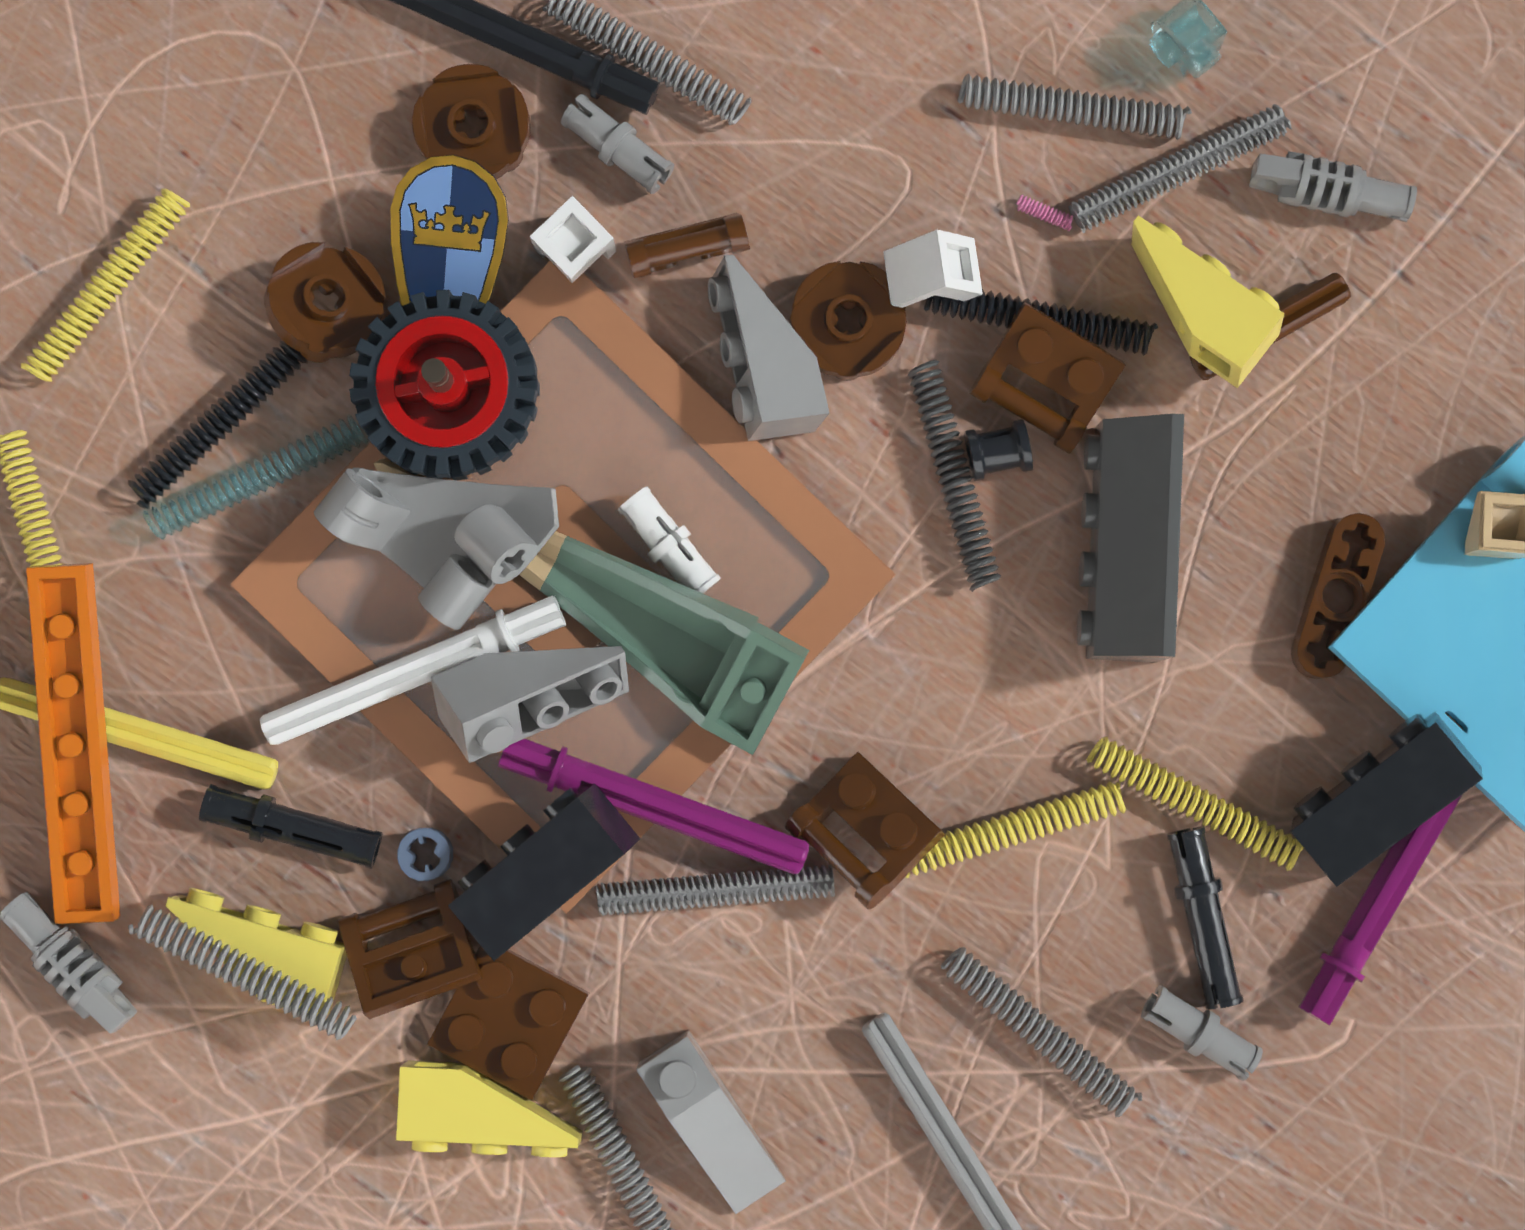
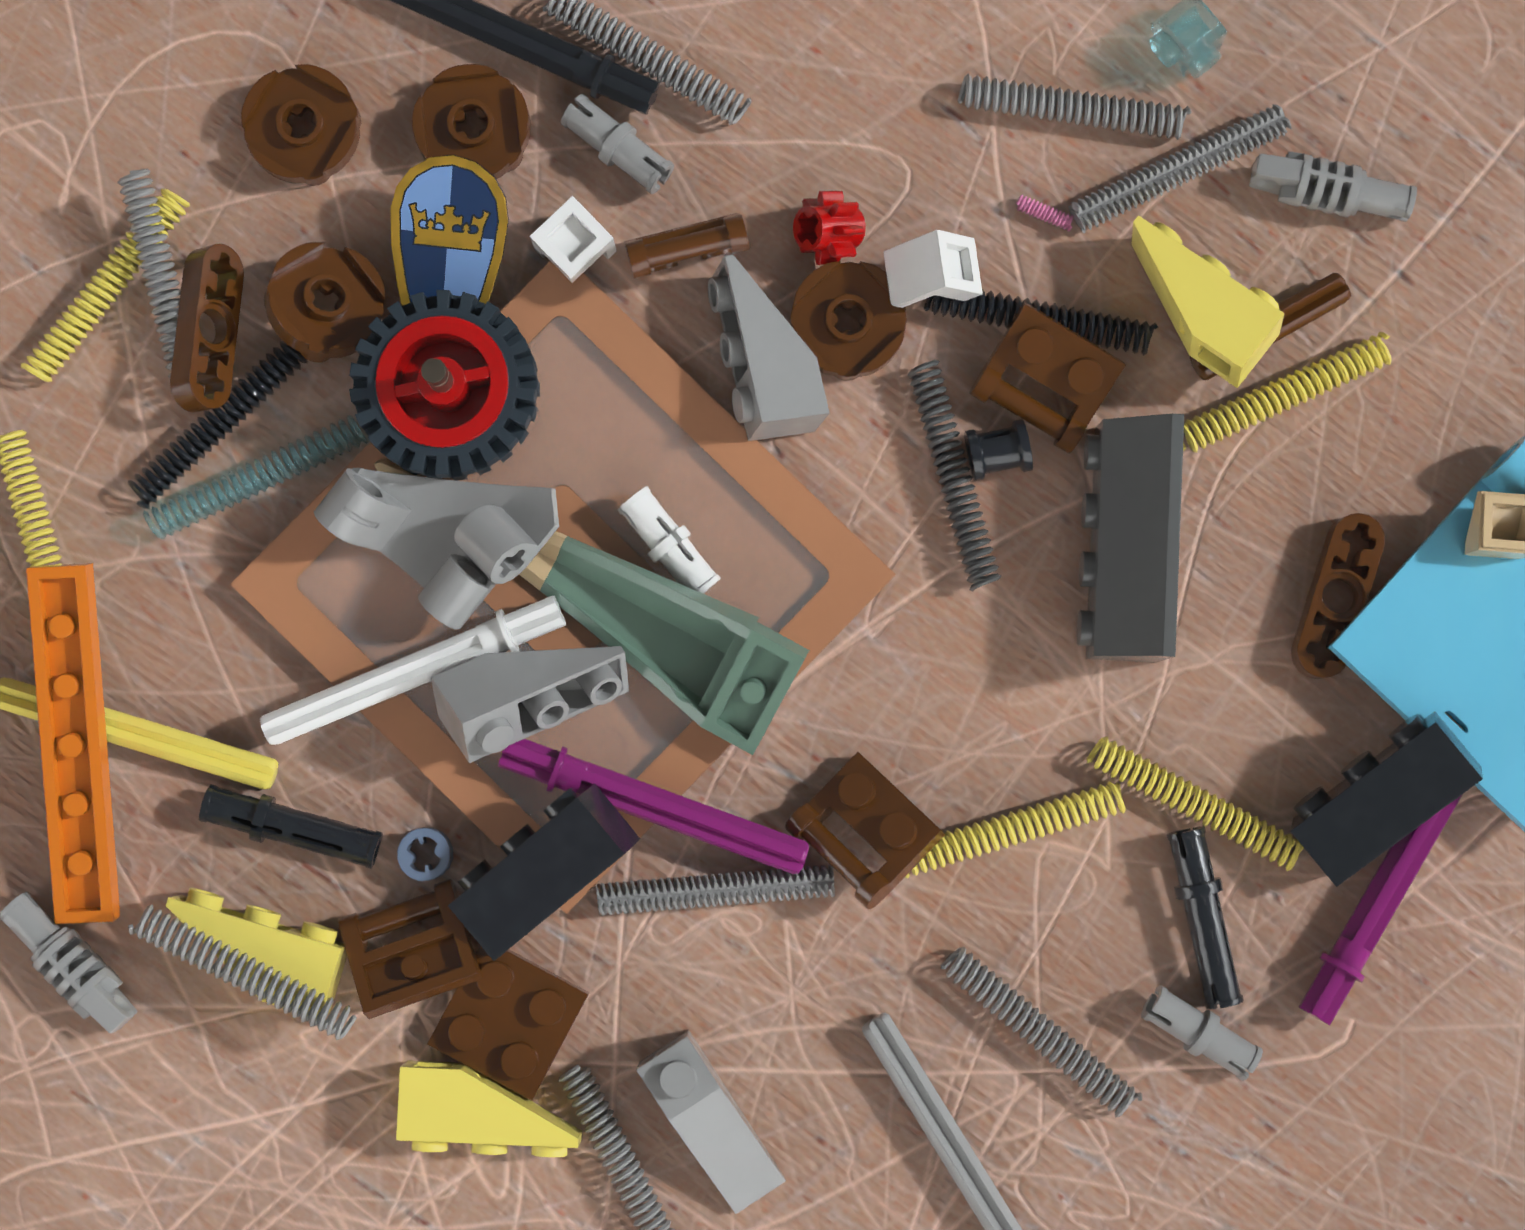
none -> light grey piece [117,169,205,392]
none -> reddish brown beam [170,244,244,412]
none -> reddish brown plate [241,64,361,186]
none -> red gear [793,191,866,265]
none -> light yellow piece [1183,332,1392,453]

